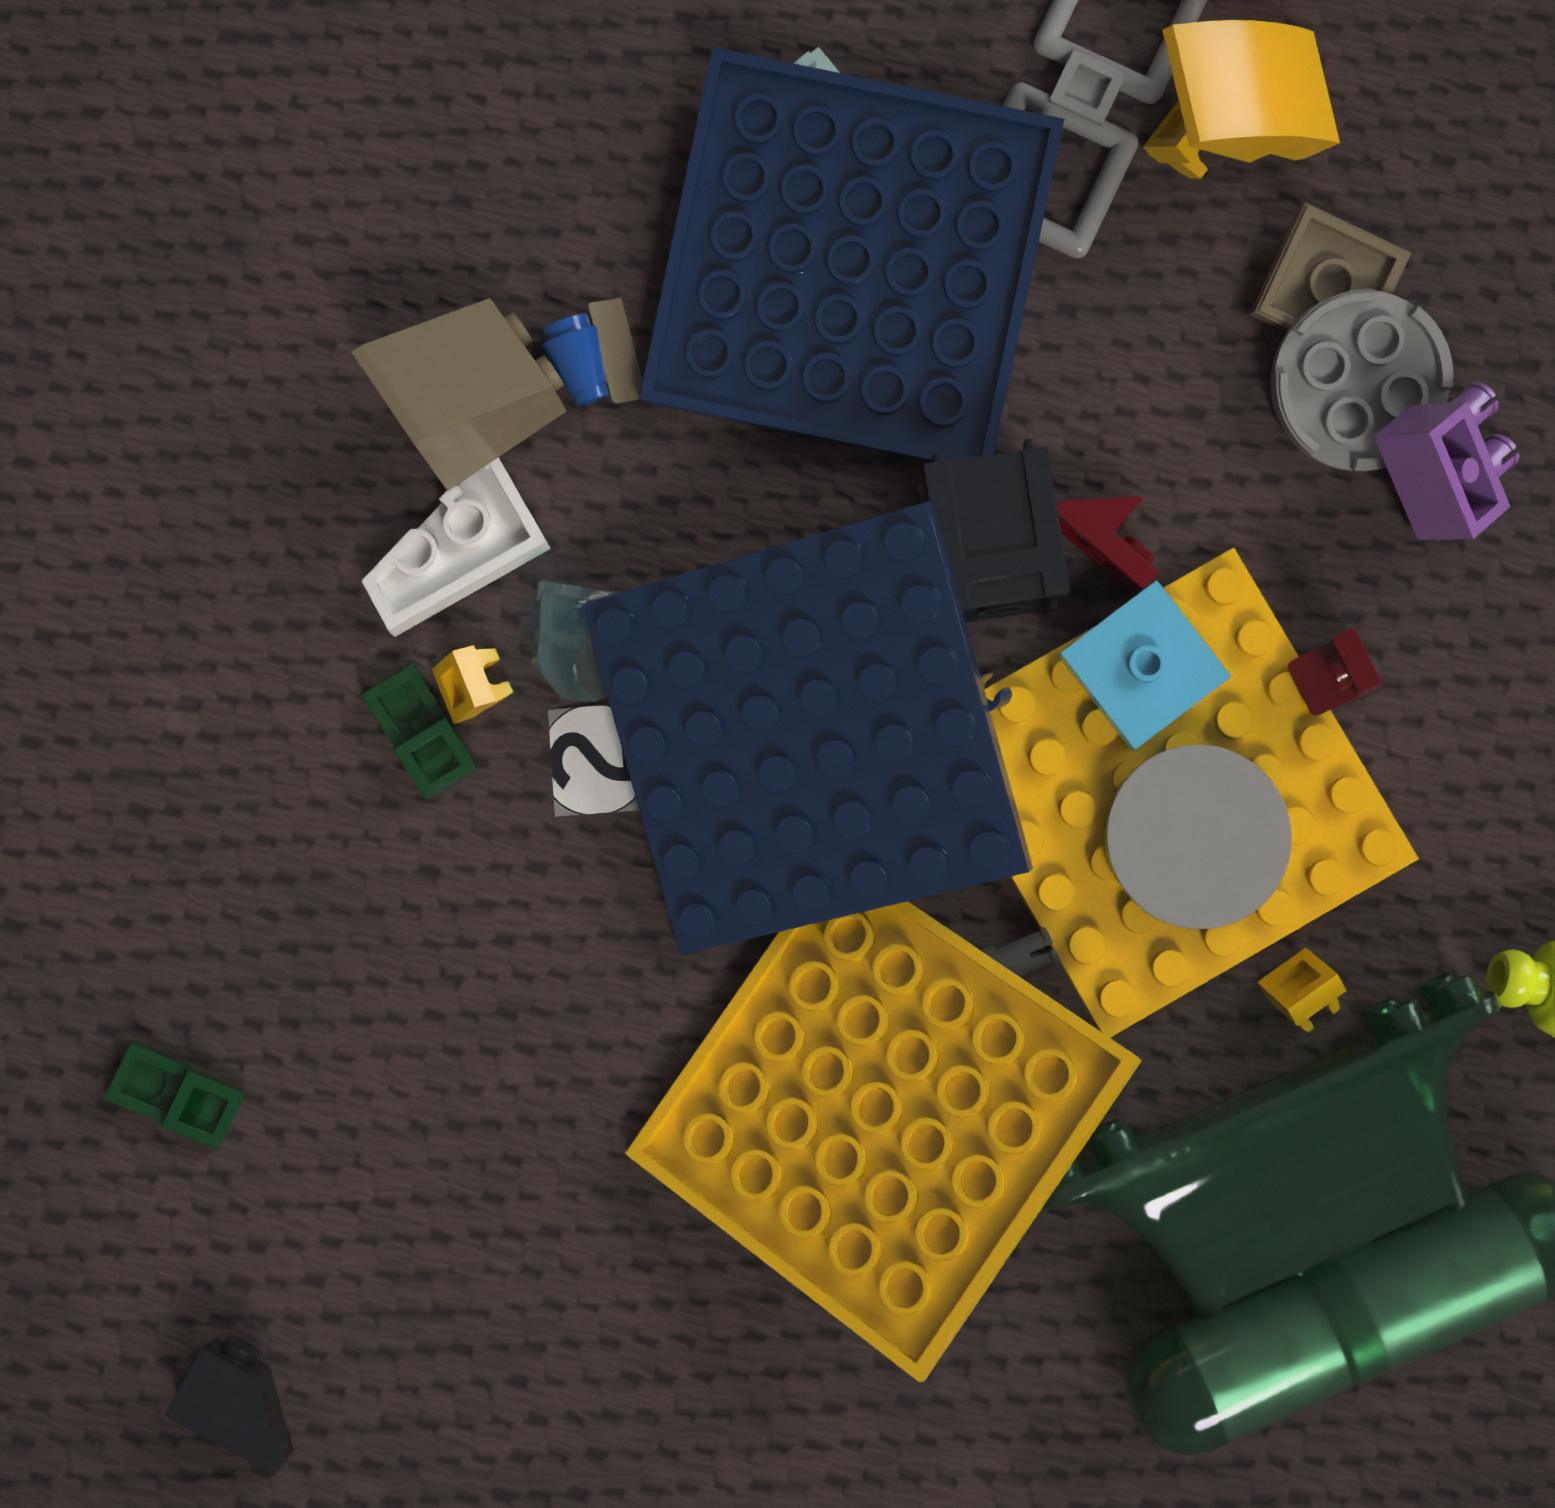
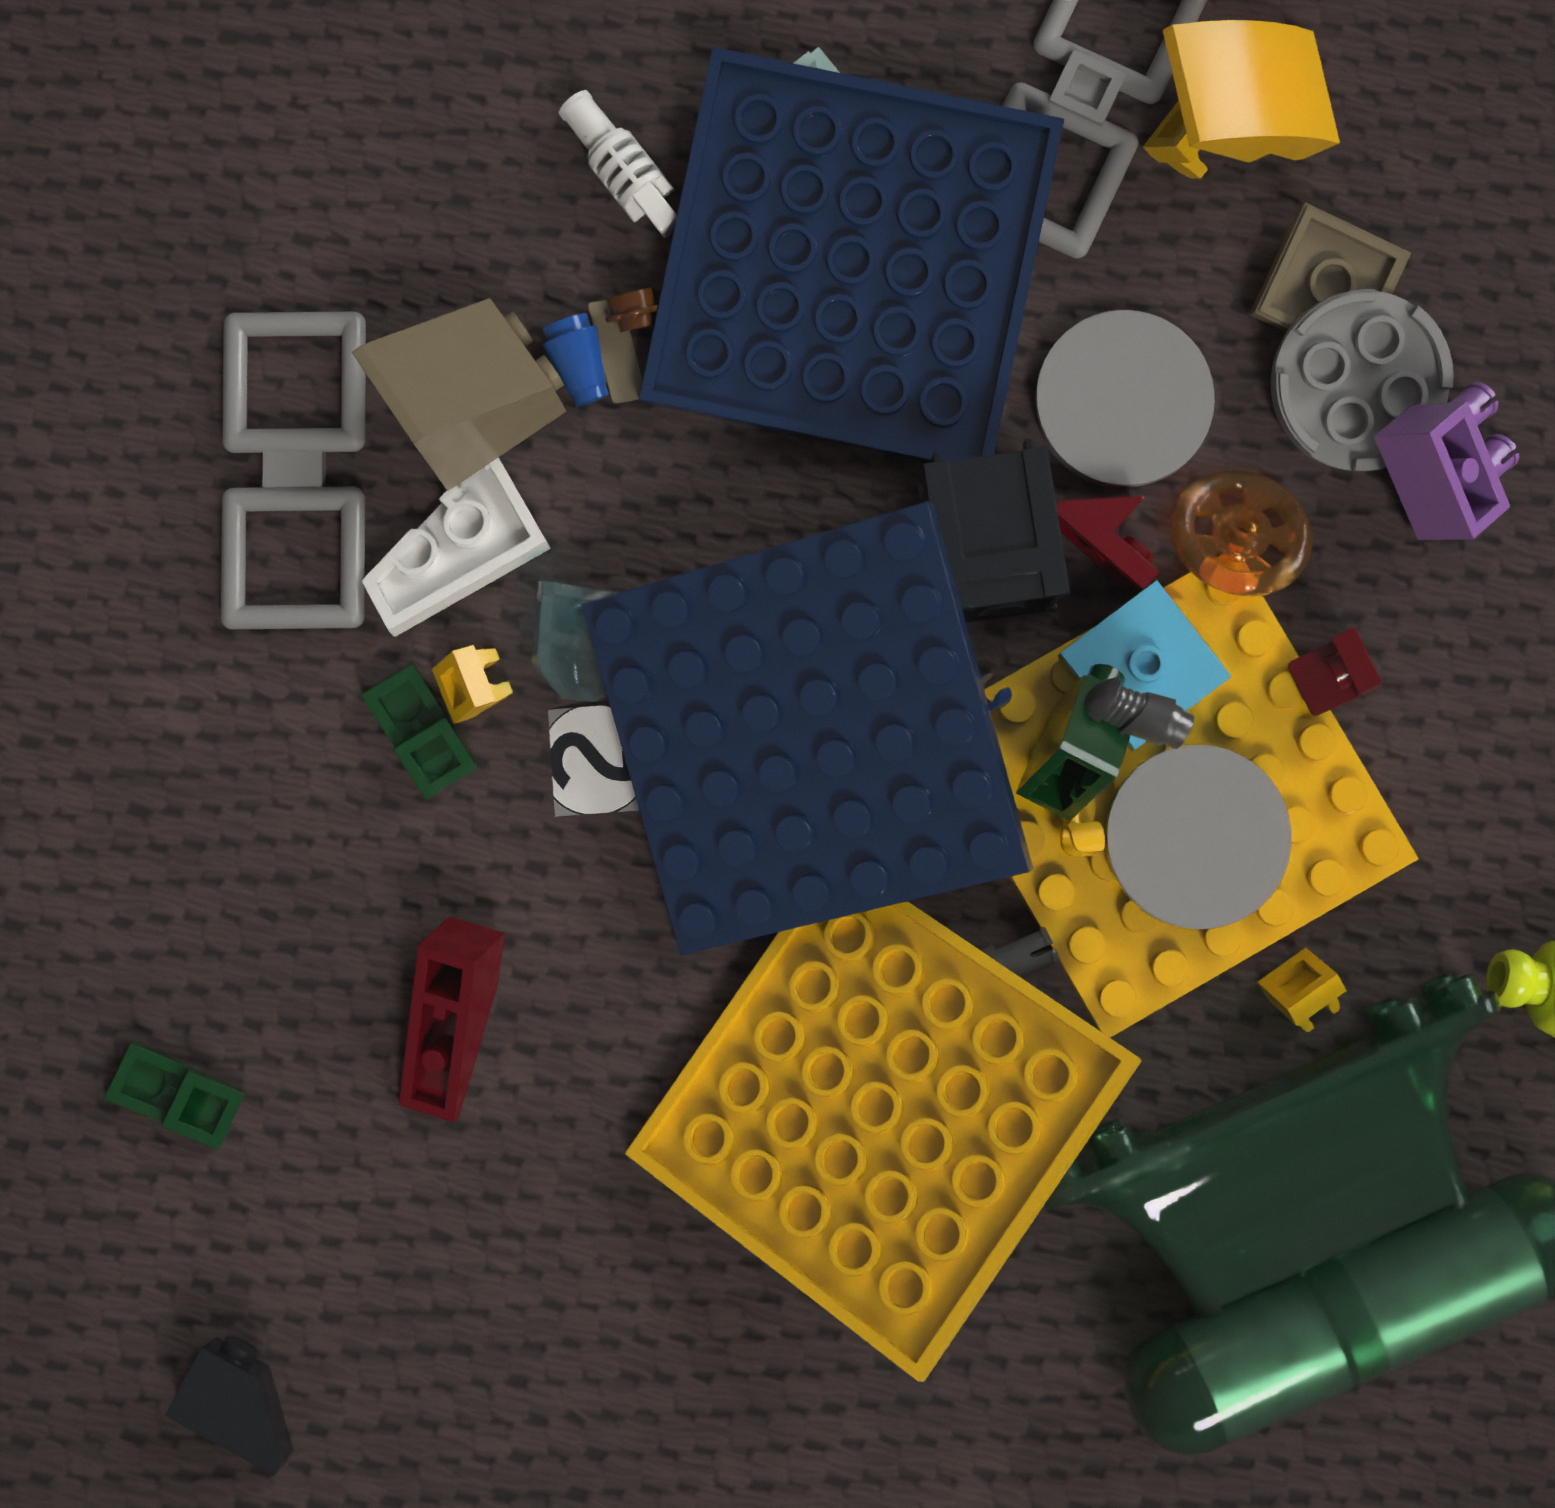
none -> light grey bar [221,311,366,630]
none -> dark red slope [399,916,505,1123]
none -> white hinge [559,90,677,239]
none -> reddish brown plate [605,287,659,333]
none -> dark green torso [1016,664,1194,857]
none -> light grey tile [1034,310,1215,489]
none -> clear orange plate [1170,470,1313,596]

